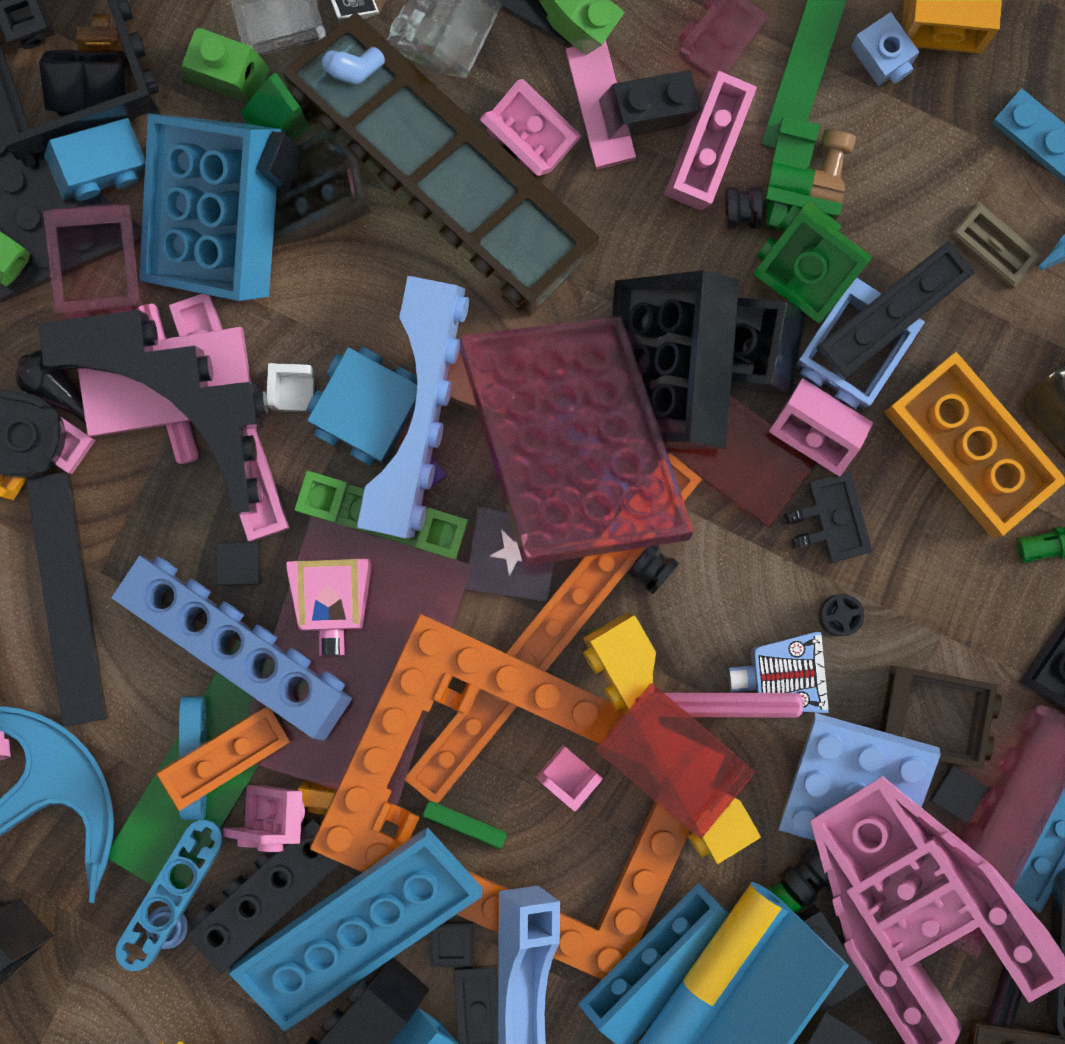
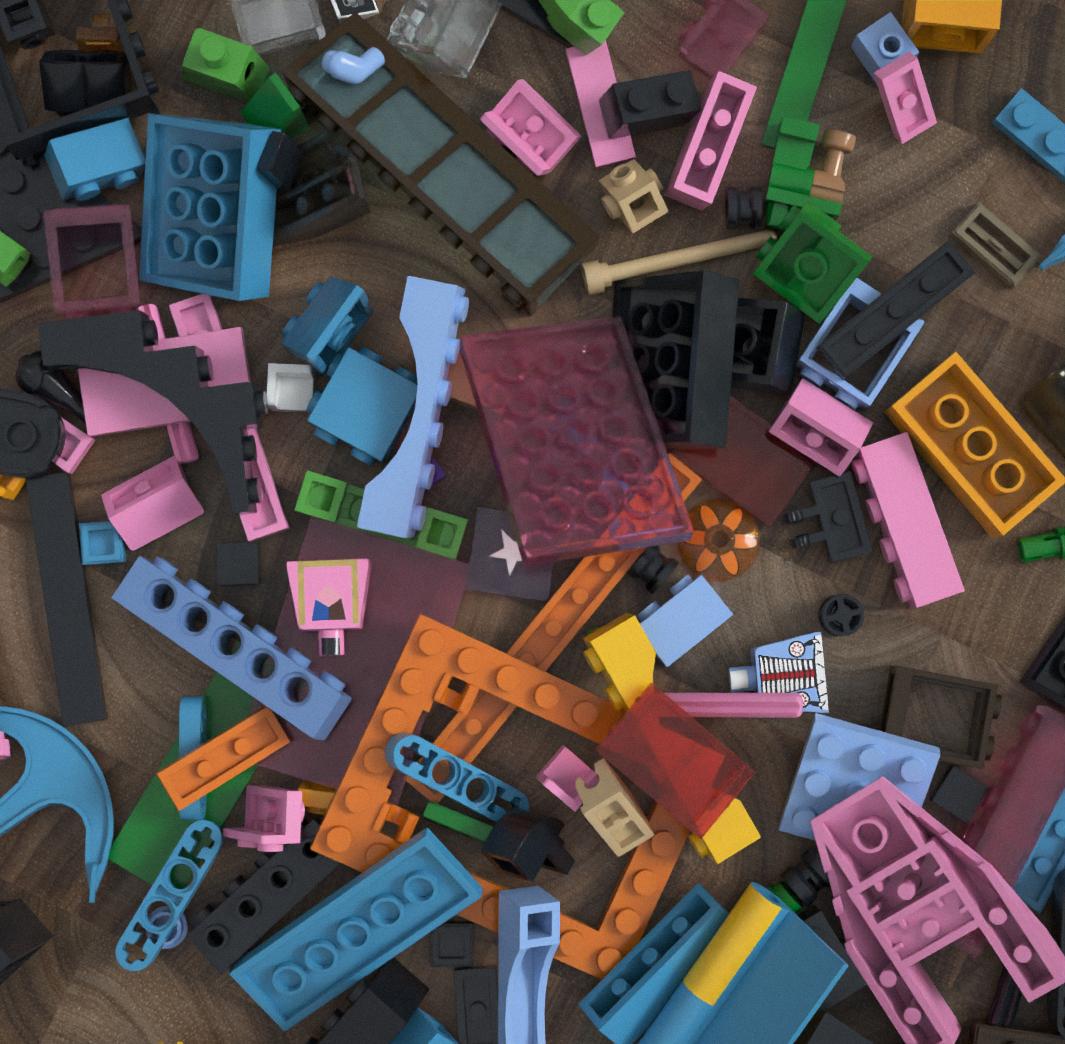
none -> dark azure tile [79,521,126,566]
none -> bright pink panel [101,456,204,551]
none -> dark azure slope [281,276,374,378]
none -> dark azure beam [385,732,530,823]
none -> black brick [481,809,575,882]
none -> tan hinge [575,758,655,857]
none -> tan piece [581,229,777,296]
none -> tan brick [598,159,668,233]
none -> light blue brick [636,574,733,667]
none -> clear orange dish [677,499,760,581]
none -> bright pink brick [851,432,965,609]
none -> bright pink plate [874,52,937,144]

